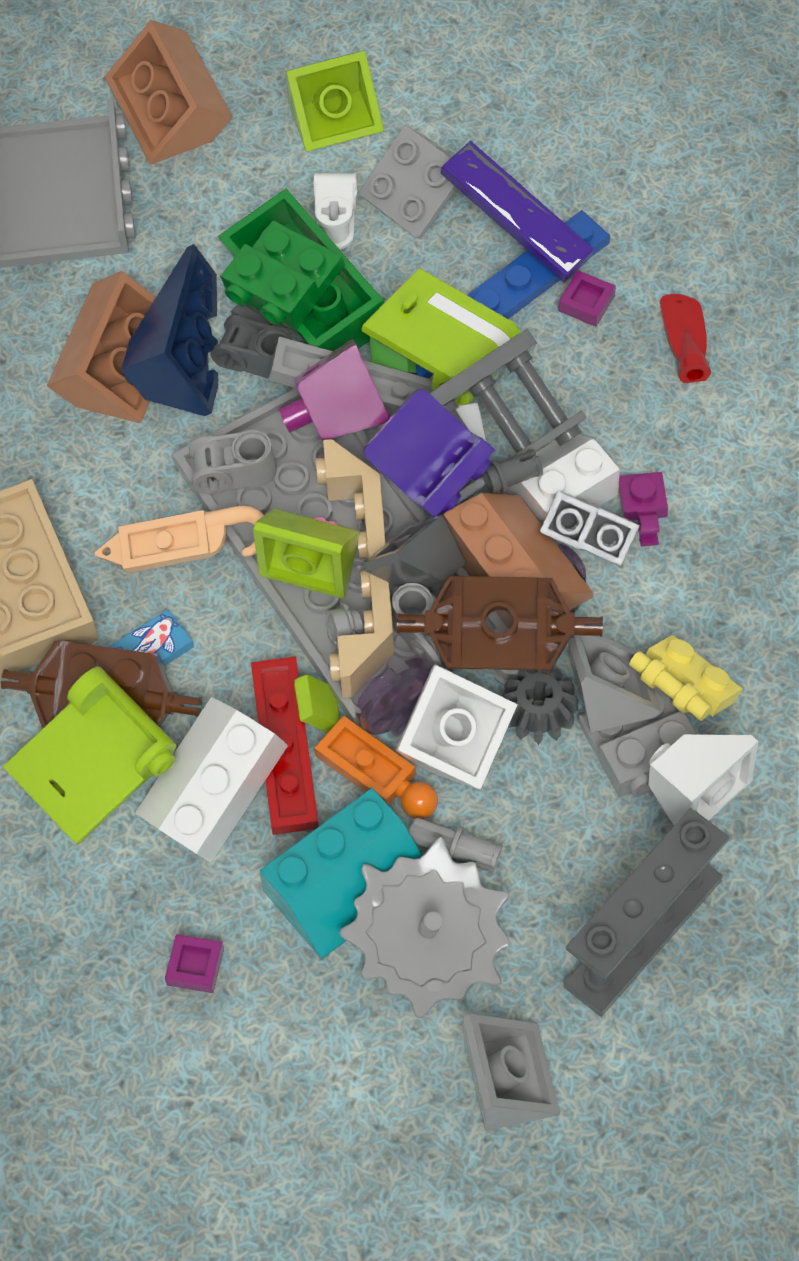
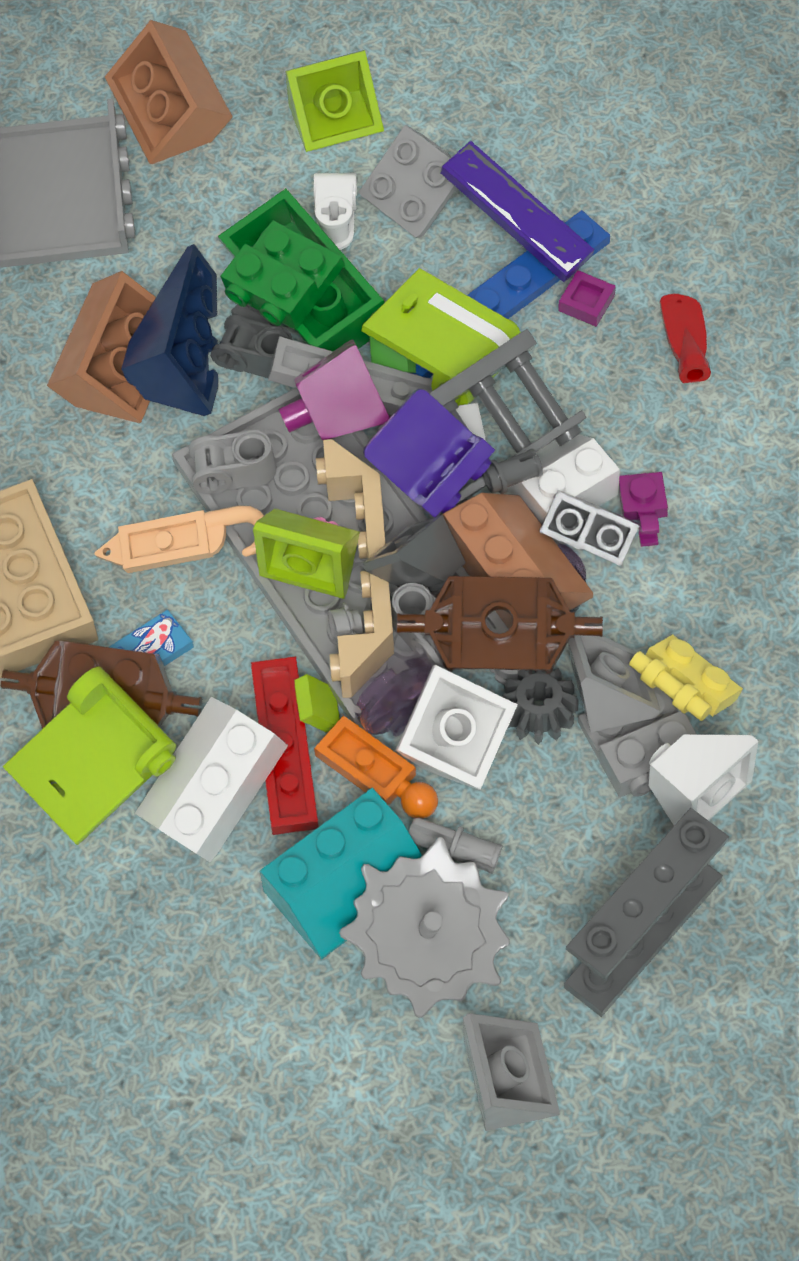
magenta plate [165,934,224,994] -> none

